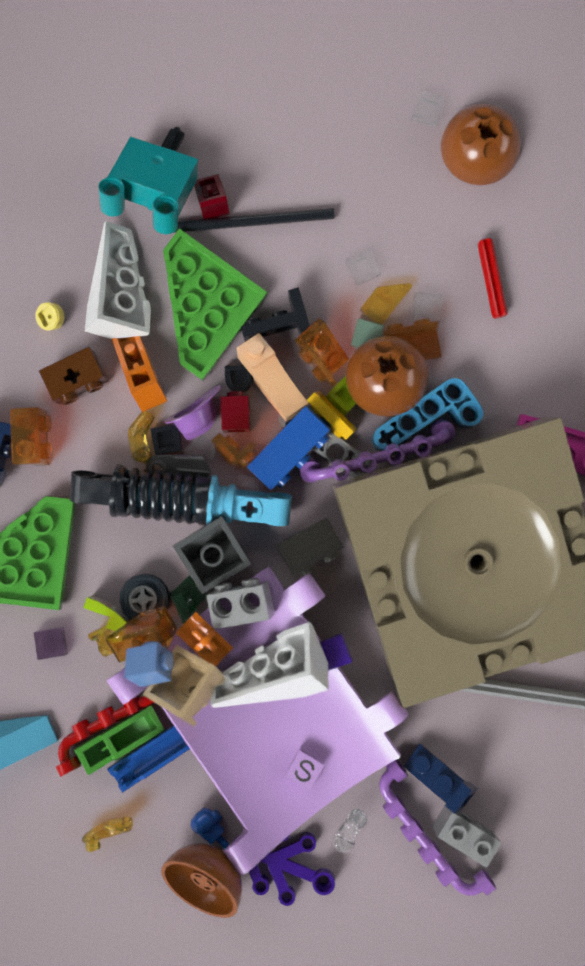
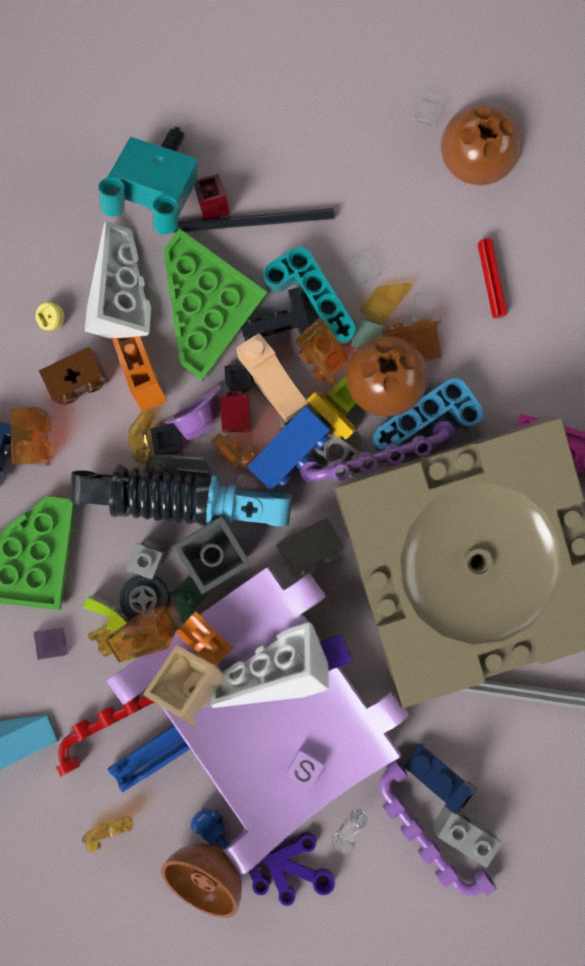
bright green slope [74,705,165,775] -> none
medium blue brick [124,641,174,687] -> none
light grey brick [206,578,275,629] -> none
none -> light grey bracket [127,540,167,579]
none -> teal beam [264,247,356,347]

